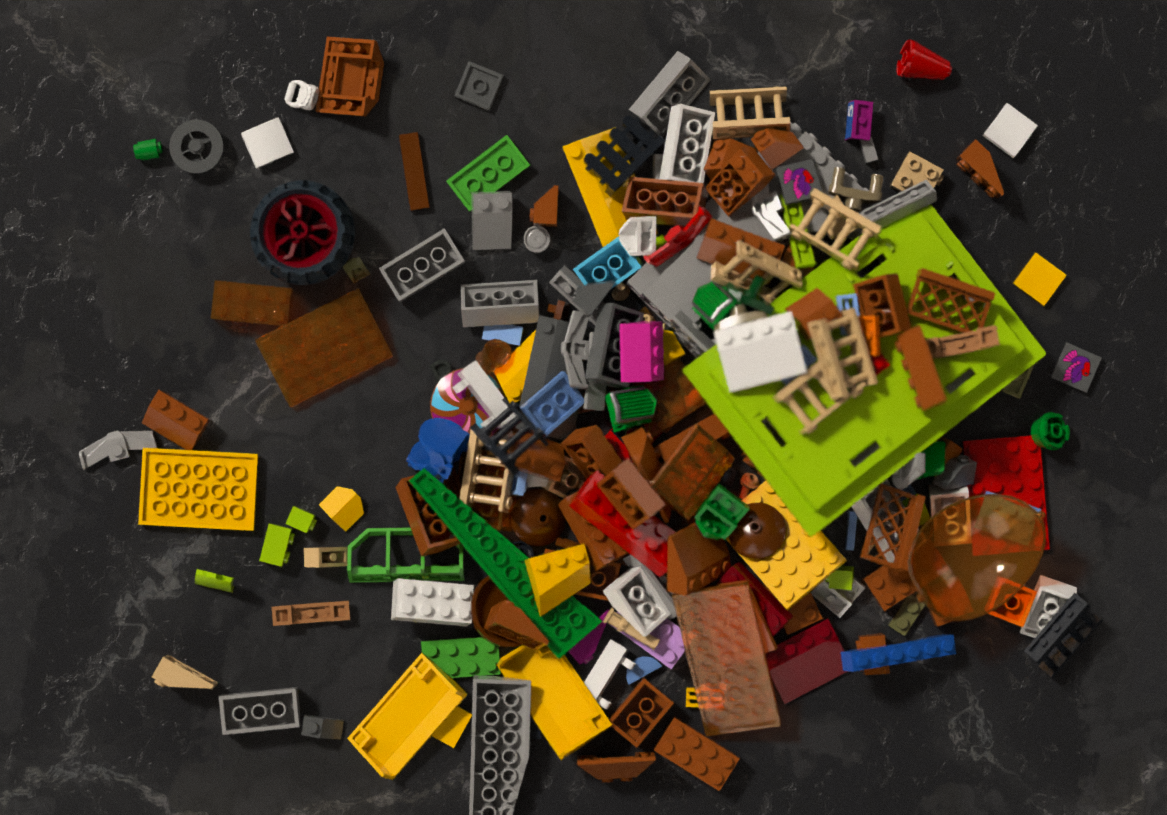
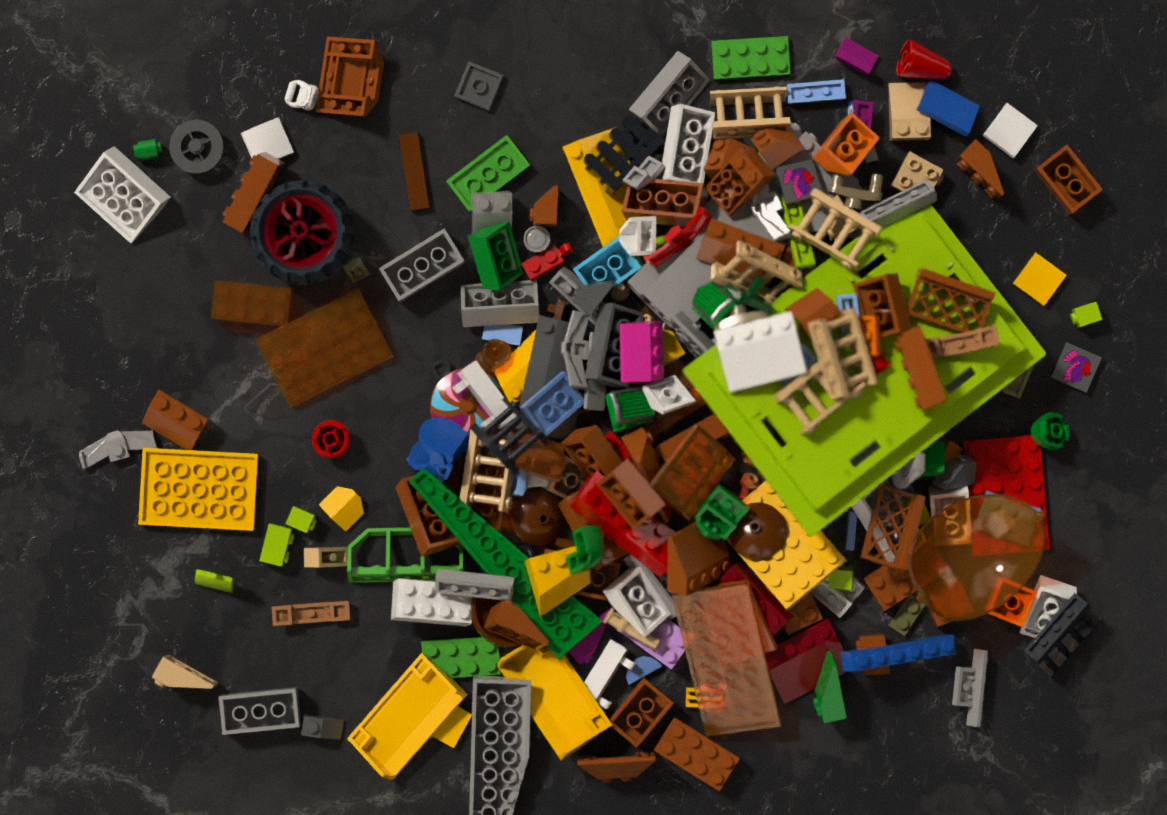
none -> white slope [74,146,171,243]
none -> dark orange brick [222,152,285,233]
none -> red cone [312,420,350,459]
none -> light grey slope [435,569,514,601]
none -> green slope [468,221,524,290]
none -> red plate [521,242,574,281]
none -> green brick [566,525,605,575]
none -> light grey slope [623,156,665,190]
none -> white slope [642,375,696,414]
none -> bright green plate [711,36,790,80]
none -> light blue plate [786,79,846,104]
none -> orange slope [812,112,880,175]
none -> green slope [813,651,846,723]
none -> magenta panel [834,37,879,76]
none -> tan slope [888,82,931,141]
none -> blue tile [916,79,980,137]
none -> light grey bracket [952,649,988,727]
none -> dark orange brick [1034,145,1103,215]
none -> lime brick [1070,302,1102,328]

